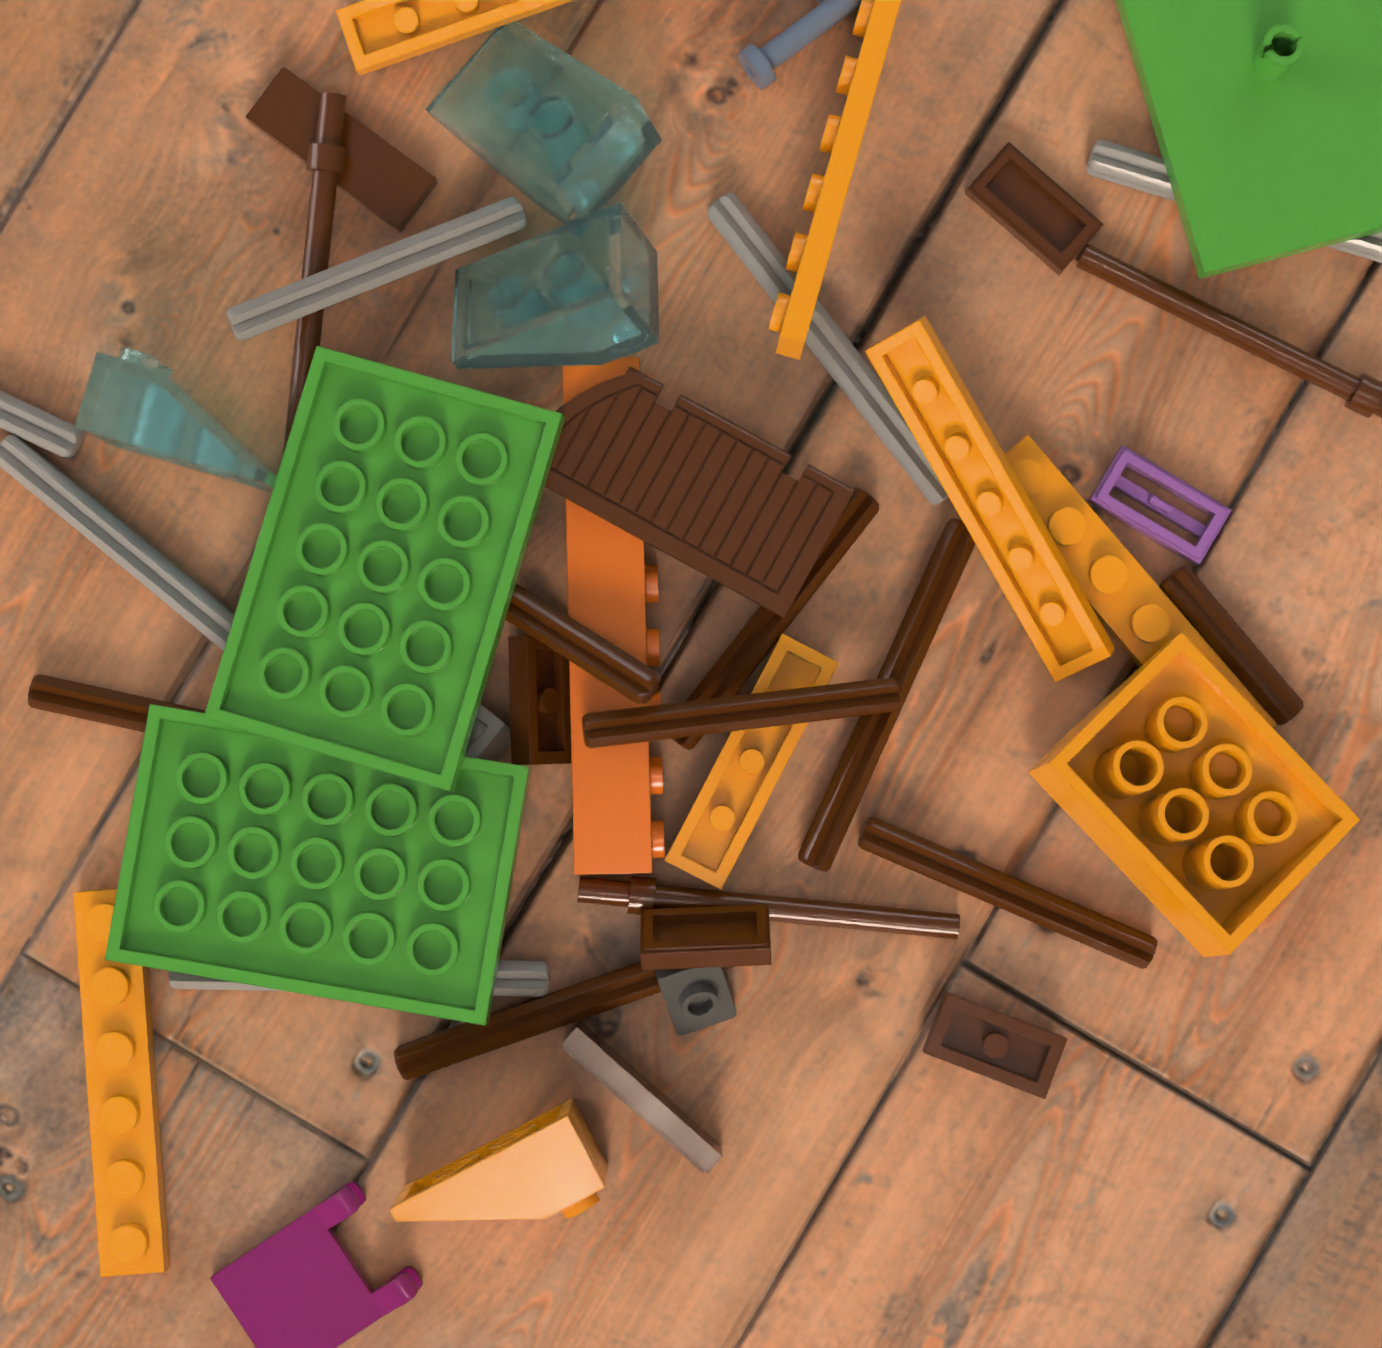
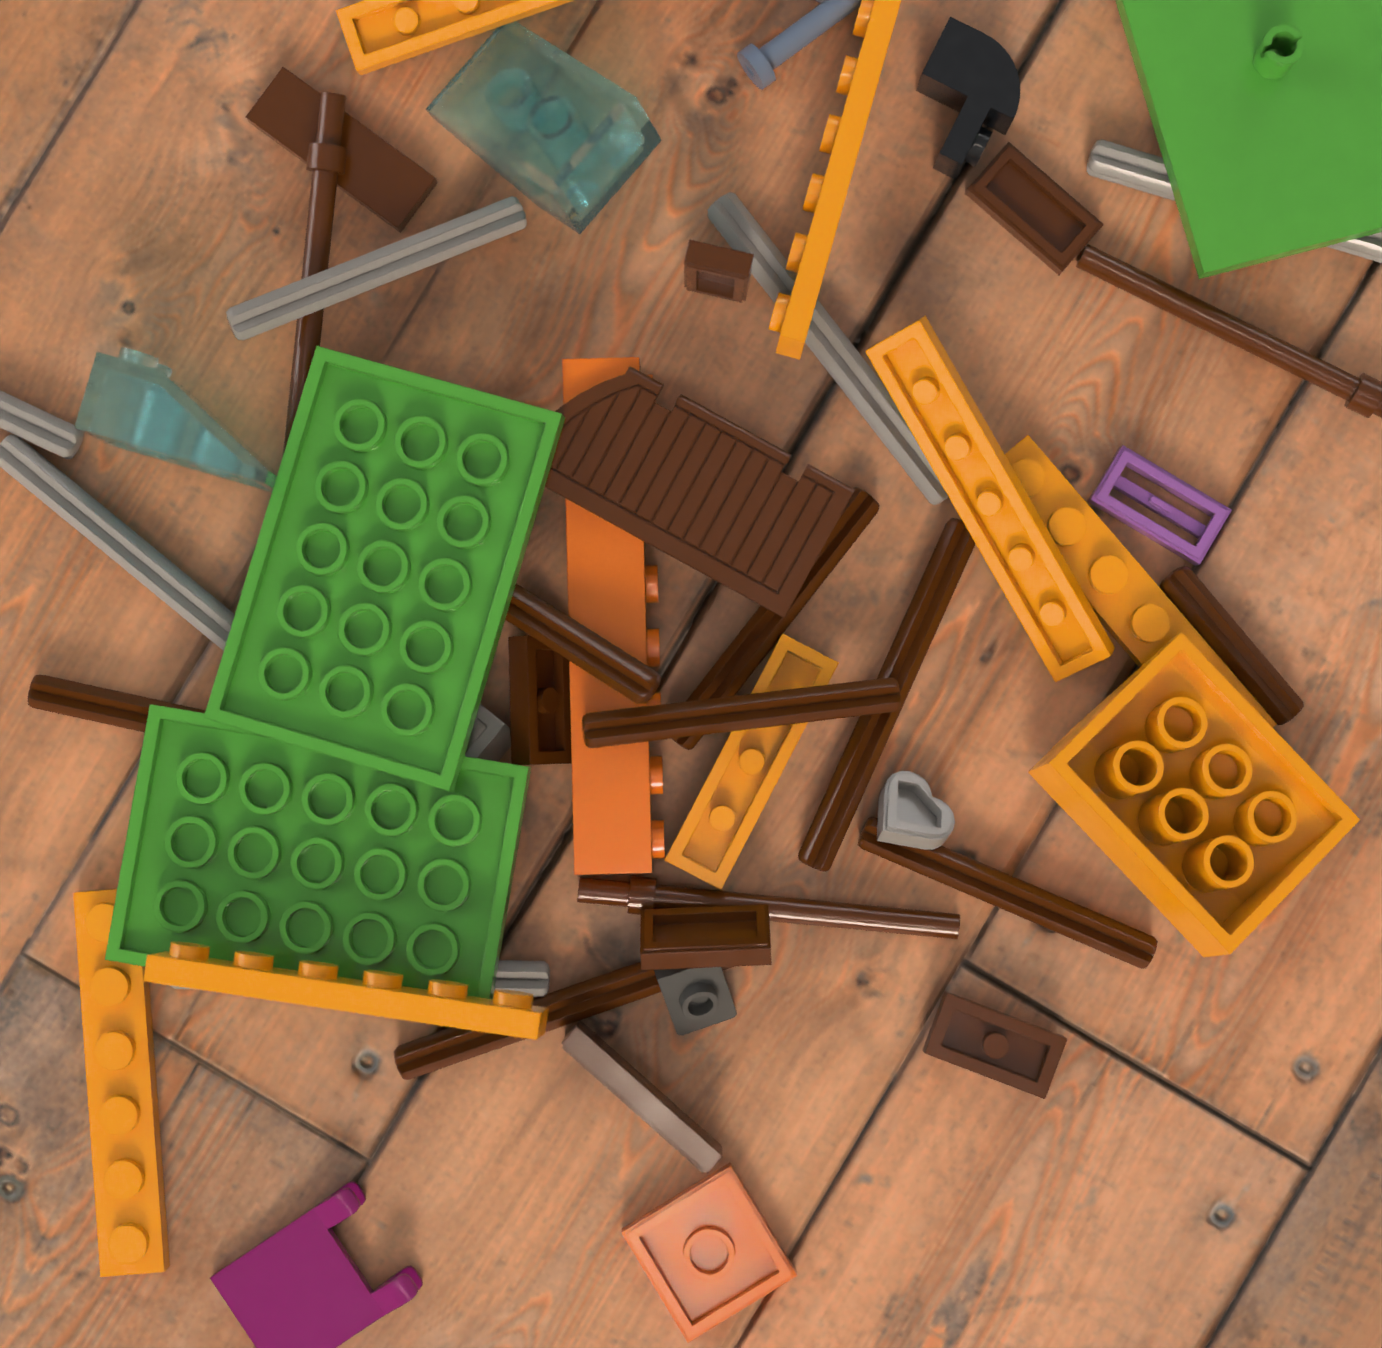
light orange slope [390,1097,609,1222] -> none
clear light blue slope [451,202,659,369] -> none
none -> light orange plate [143,941,549,1040]
none -> orange tile [621,1162,797,1343]
none -> reddish brown tile [684,240,754,303]
none -> light grey tile [877,771,955,850]
none -> black brick [916,17,1020,179]

